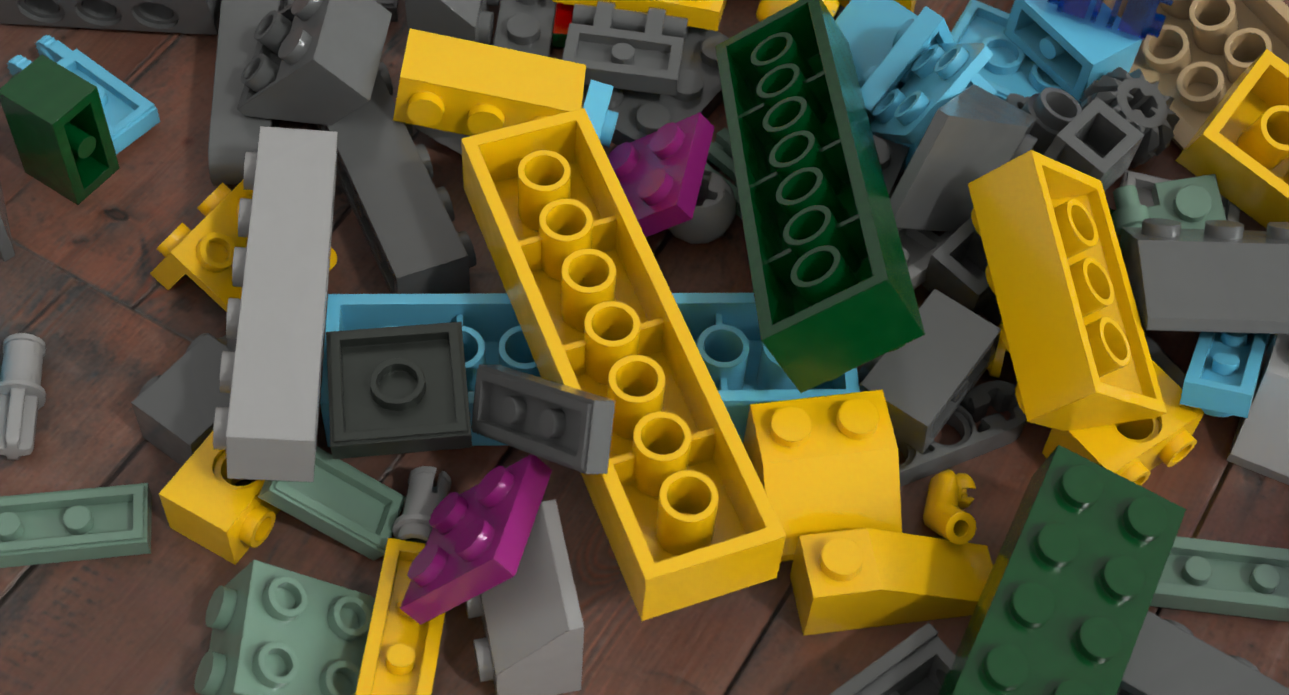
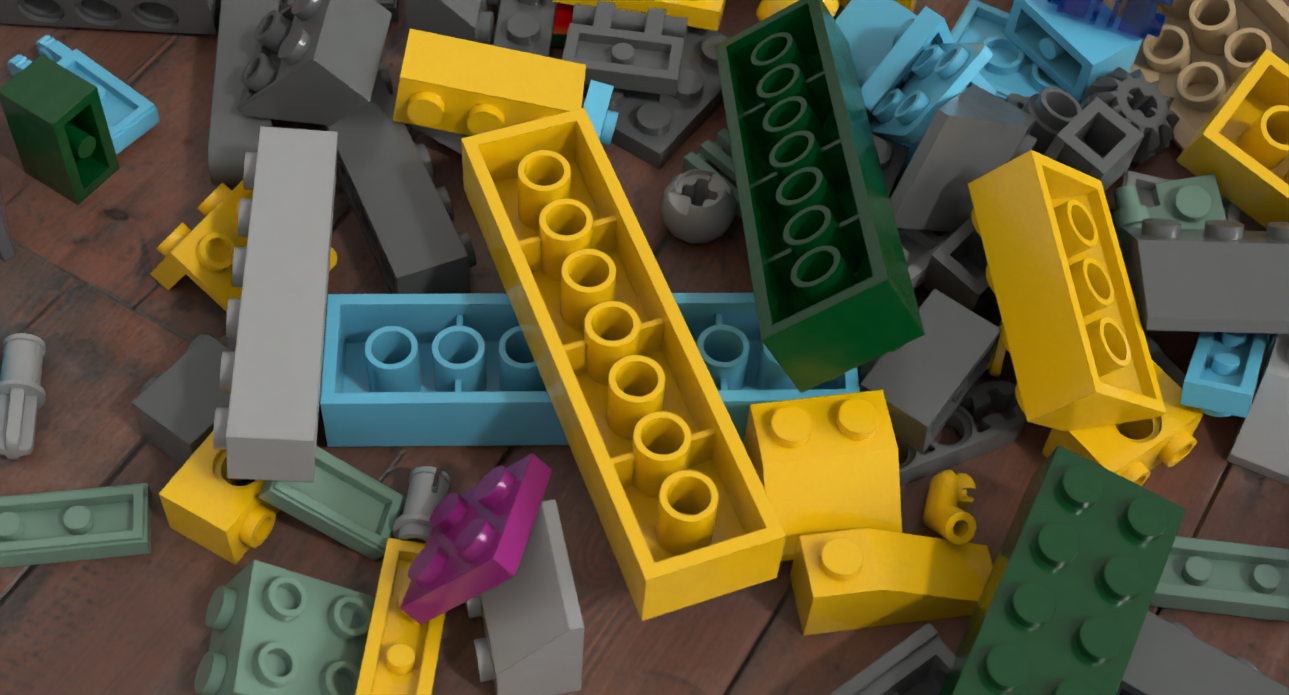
pearl dark grey tile [326,322,472,459] -> none
dark grey tile [471,364,615,474] -> none
magenta plate [608,112,715,237] -> none

